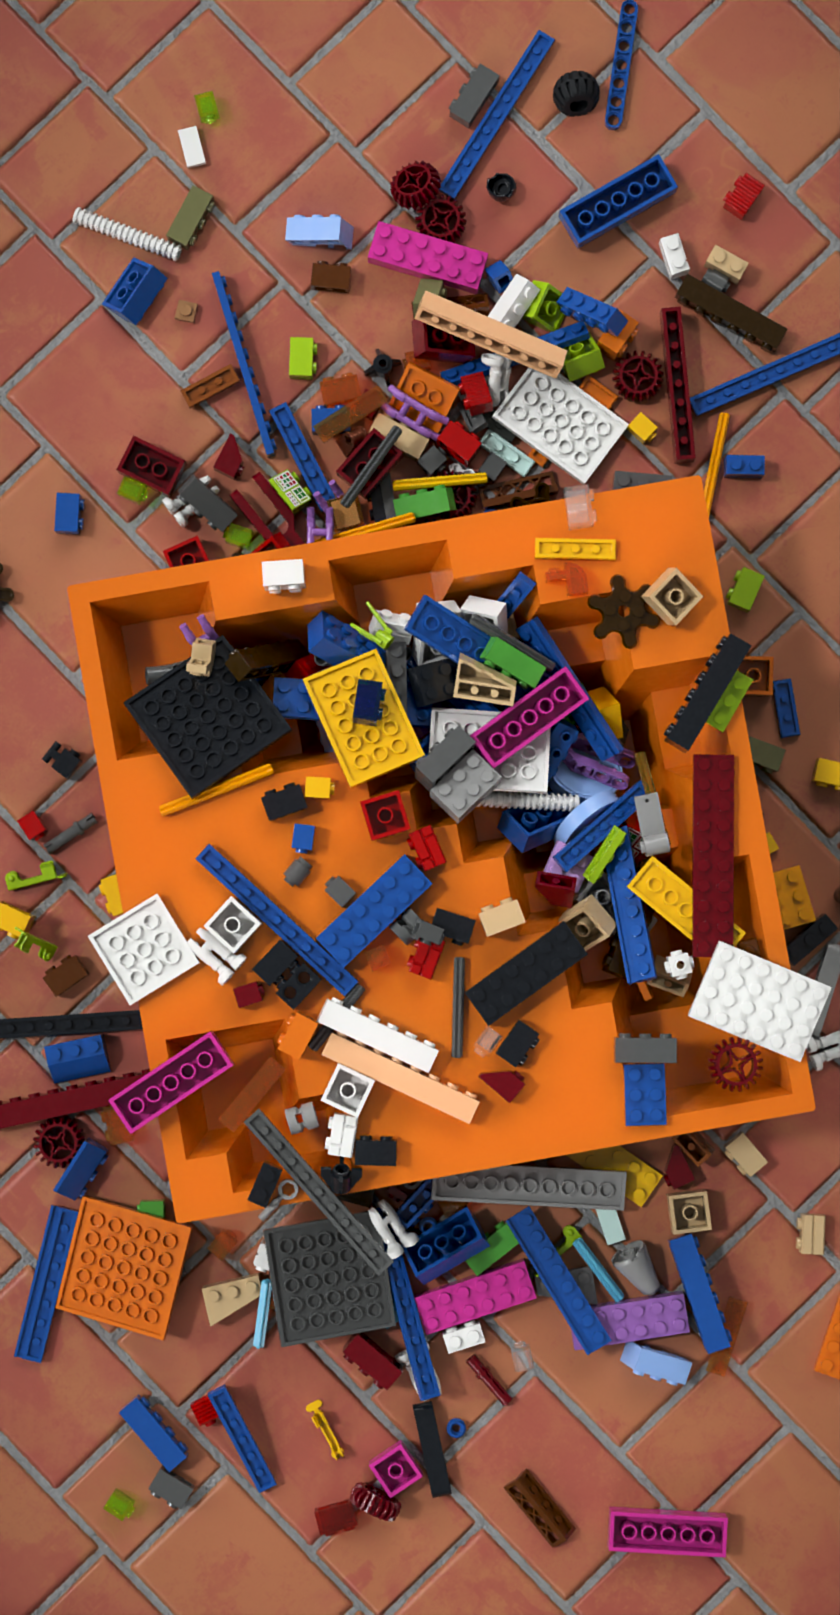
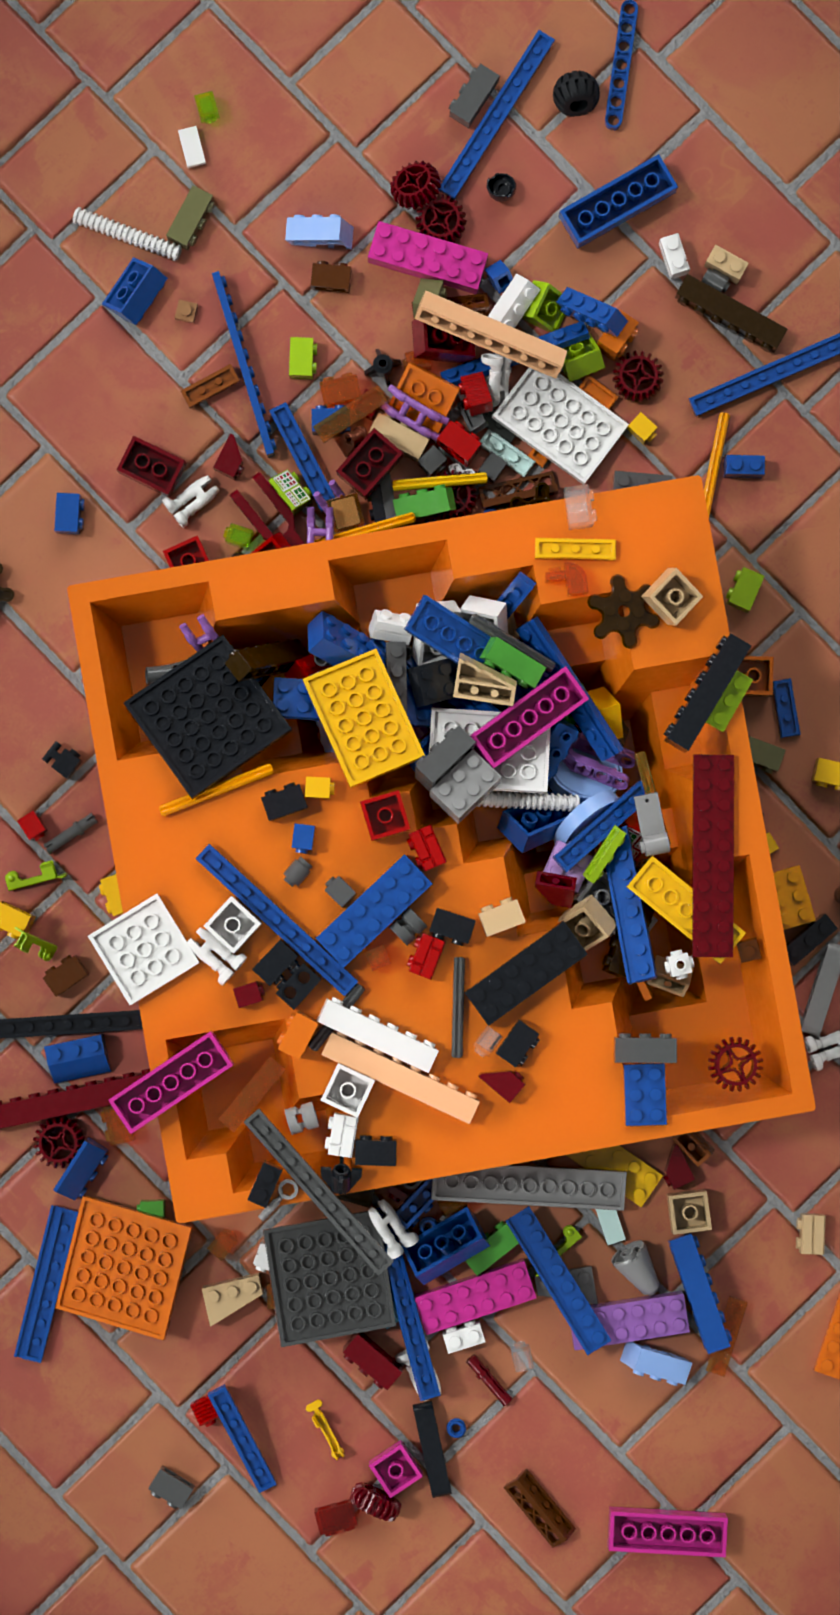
clear neon green brick [103,1488,135,1521] -> none
clear neon green brick [117,476,148,505] -> none
blue brick [119,1394,188,1472] -> none
dark grey brick [178,474,238,532] -> none
tan brick [186,638,216,677] -> none
medium azure axle [253,1278,272,1349] -> none
white brick [262,559,306,594] -> none
dark grey axle [340,425,402,508] -> none
lime plant [350,601,394,650] -> none
clear blue brick [353,679,386,726] -> none
dark grey brick [410,918,444,946] -> none
medium azure axle [572,1237,624,1302] -> none
dark red brick [659,306,696,464] -> none
white plate [688,940,832,1062] -> none
red brick [723,173,765,220] -> none
tan brick [724,1131,768,1177] -> none

